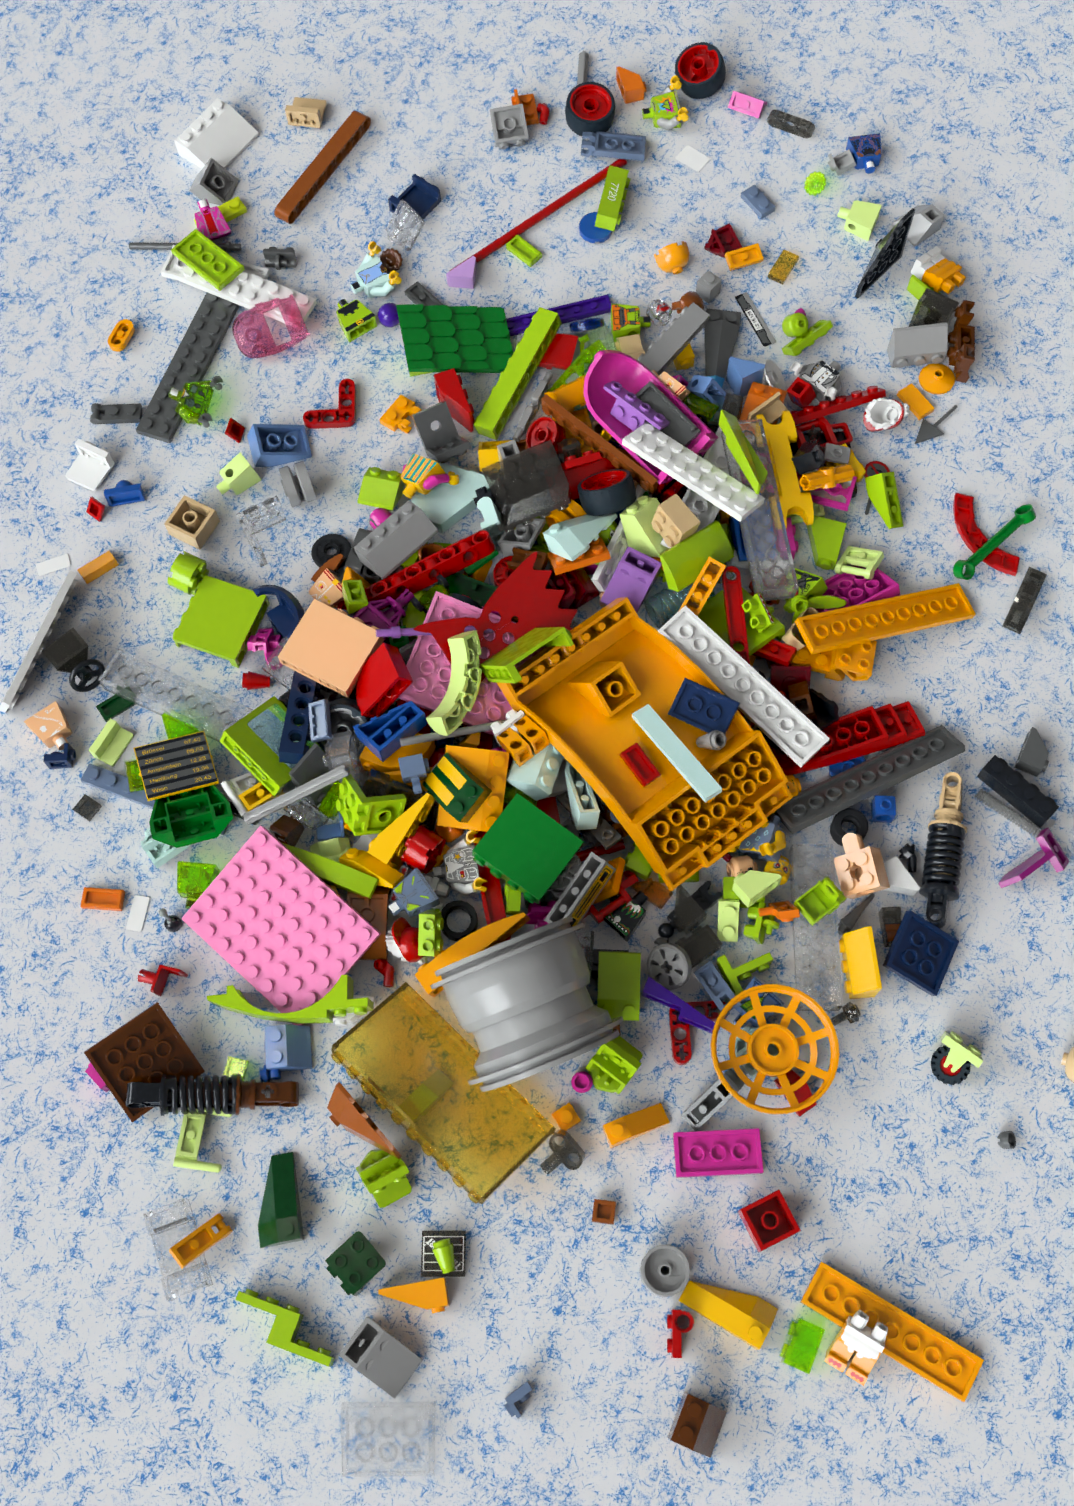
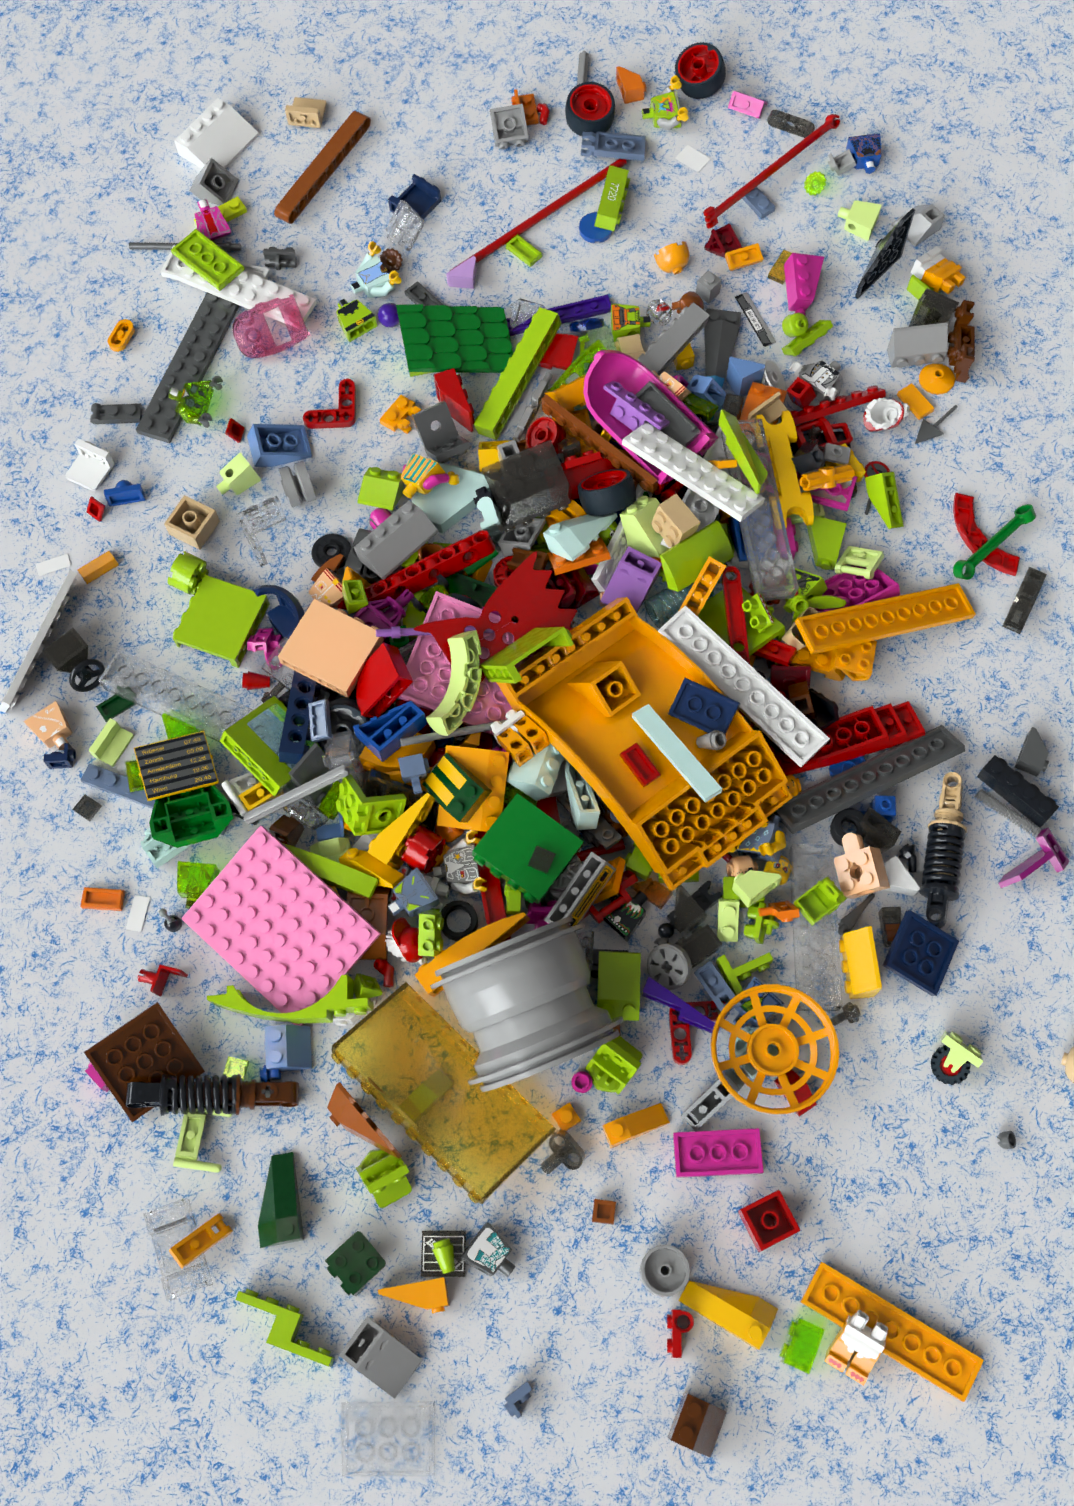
none -> clear smoke plate [261,682,285,703]
none -> lime slope [354,973,383,998]
none -> torso [459,1222,516,1277]
none -> clear slope [510,298,546,328]
none -> clear smoke tile [528,846,556,874]
none -> red hinge [703,114,840,229]
none -> light orange tile [707,459,737,469]
none -> dark pink wedge [784,253,824,311]
none -> clear smoke slope [860,807,902,854]

